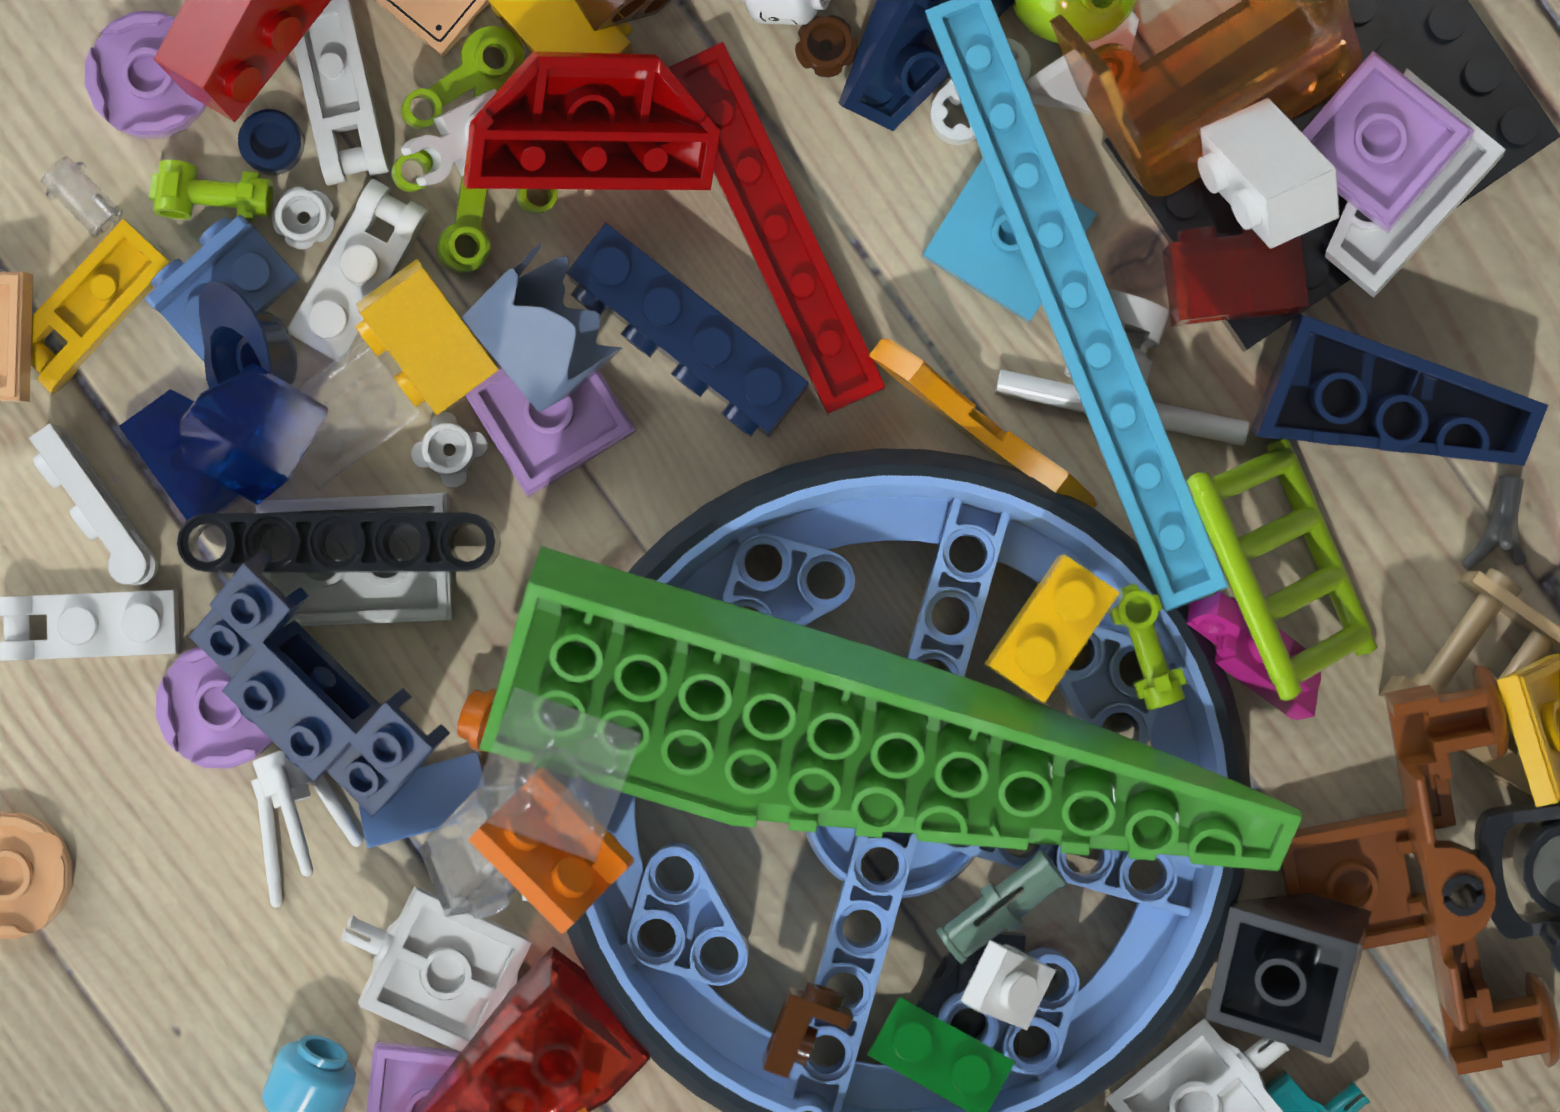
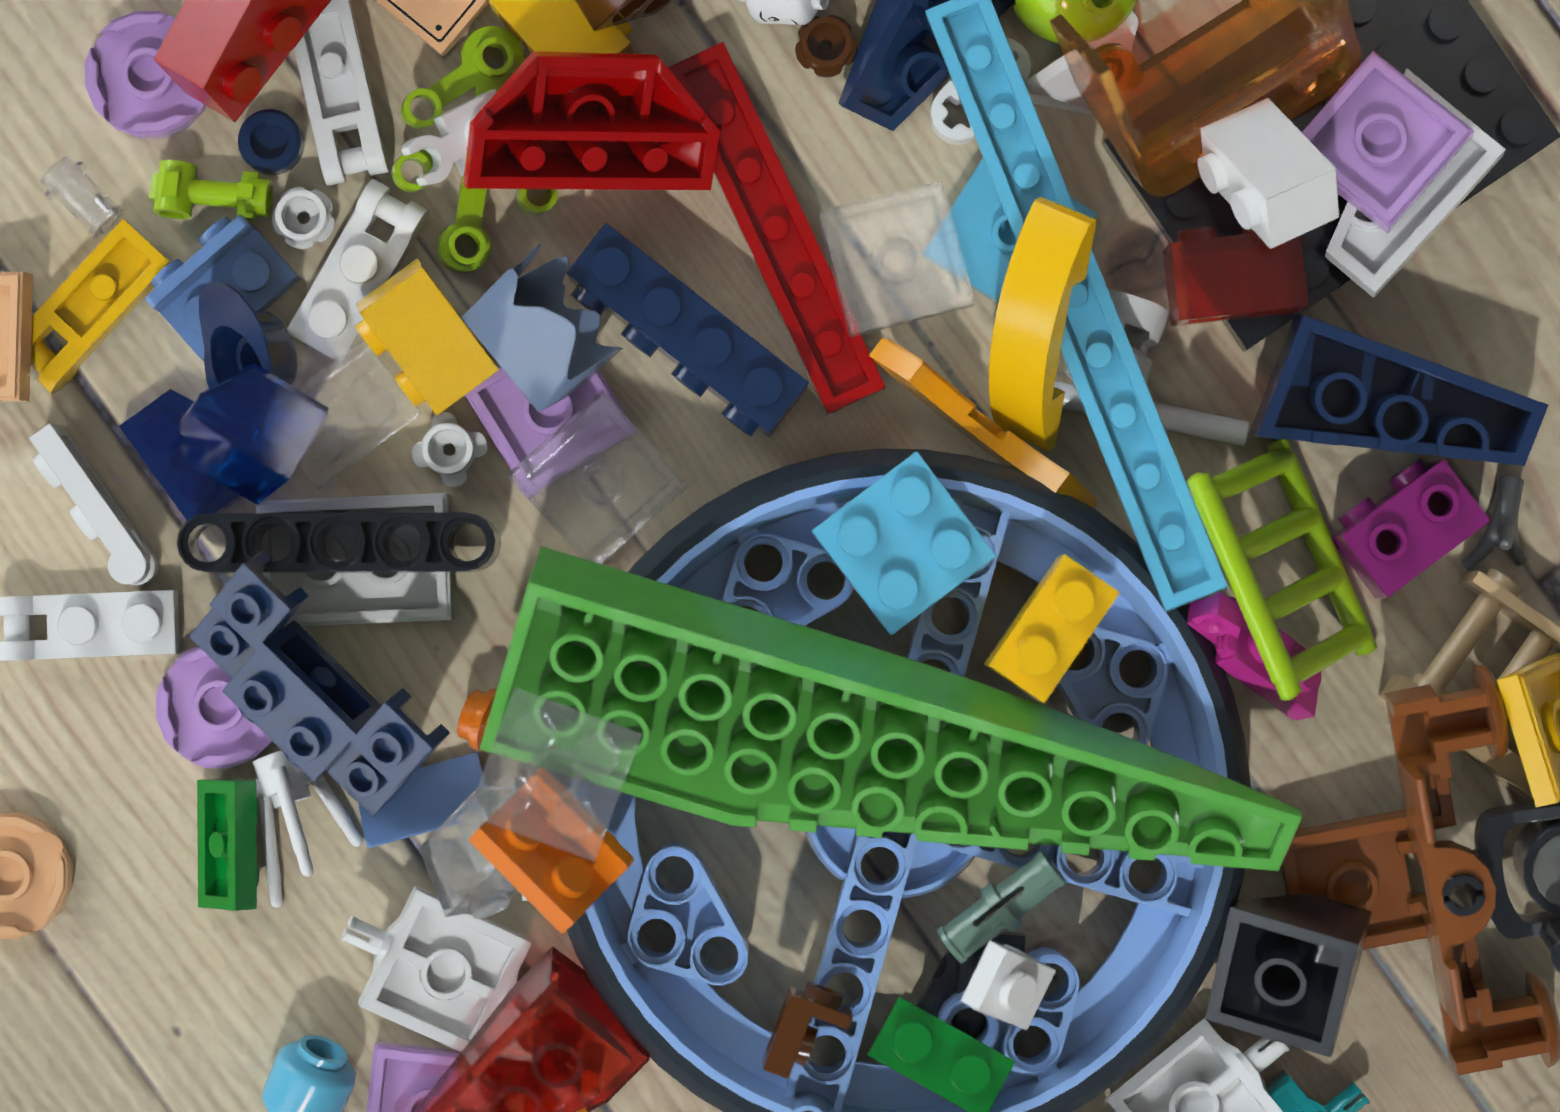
lime bar [1108,584,1187,710] -> none
none -> green plate [197,779,259,911]
none -> clear plate [507,390,689,564]
none -> medium azure plate [811,451,996,636]
none -> clear plate [817,180,975,337]
none -> yellow slope [989,197,1097,451]
none -> magenta brick [1332,458,1490,599]

